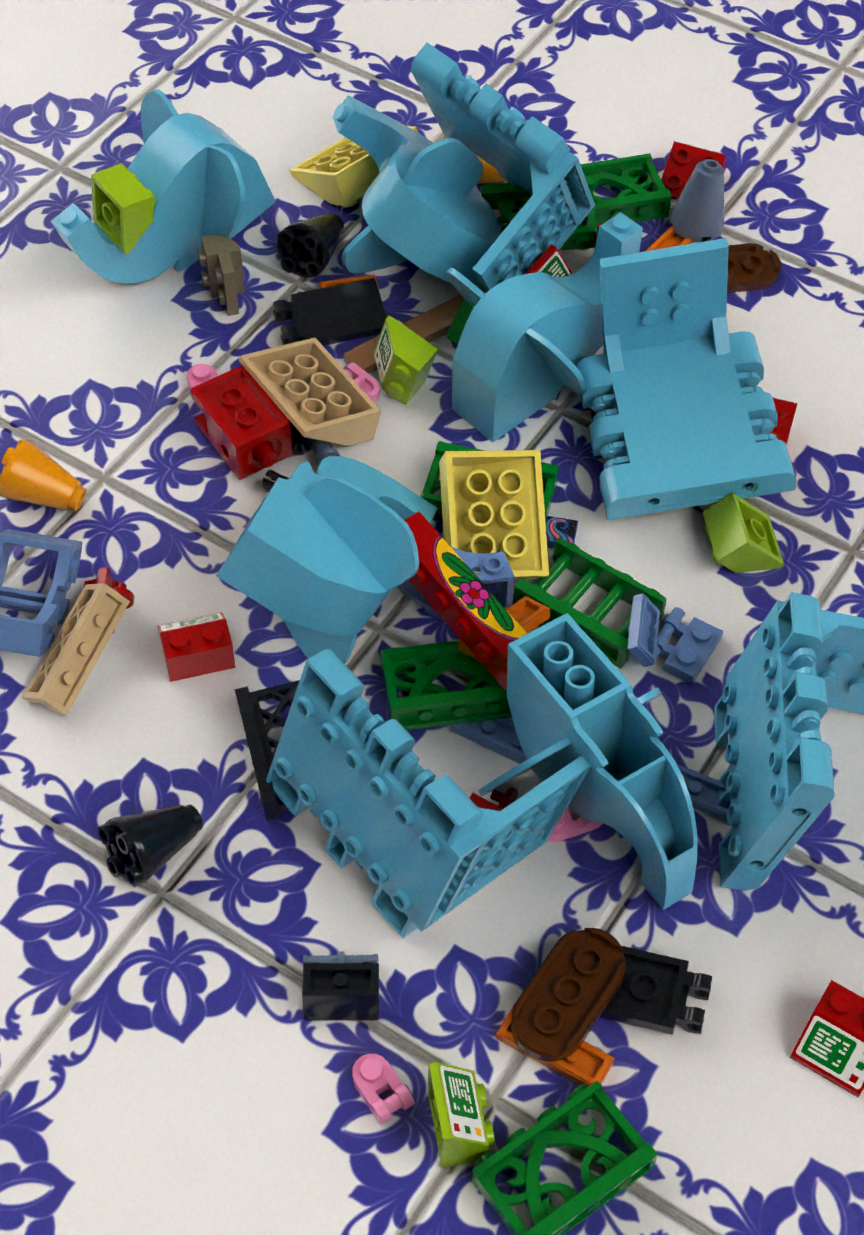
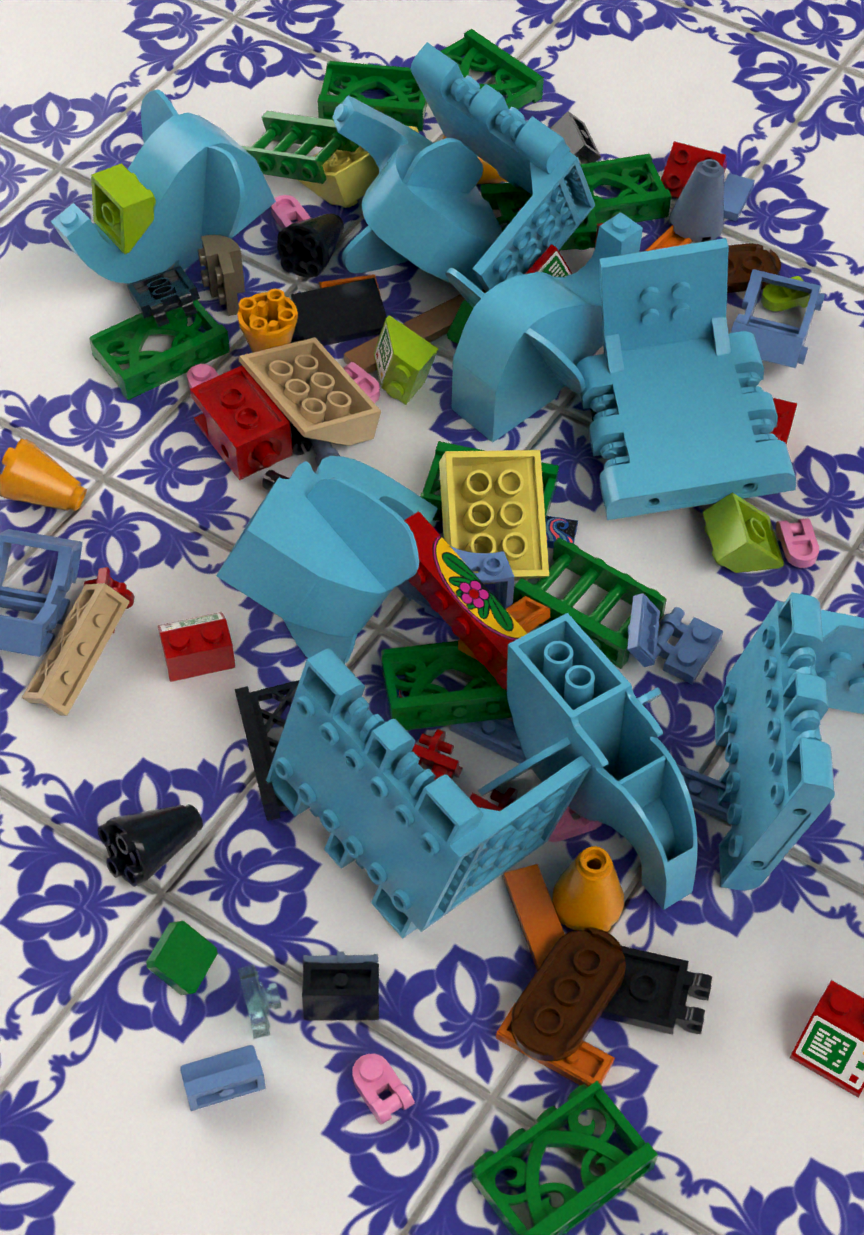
slope [428,1062,495,1168] -> none
none -> green fence [89,300,230,400]
none -> black tile [127,266,200,328]
none -> green piece [146,920,218,995]
none -> medium blue panel [180,1045,266,1111]
none -> light orange cone [237,289,298,353]
none -> clear light blue piece [238,964,281,1039]
none -> green fence [240,111,359,184]
none -> bright pink plate [271,195,311,230]
none -> green fence [318,61,427,131]
none -> red hips [412,729,463,780]
none -> green fence [440,29,544,110]
none -> orange tile [503,864,564,970]
none -> panel [550,111,601,163]
none -> light orange cone [552,846,624,932]
none -> medium blue tile [724,173,755,221]
none -> medium blue window [731,269,825,368]
none -> lime plate [761,276,811,312]
none -> bright pink plate [776,518,819,568]

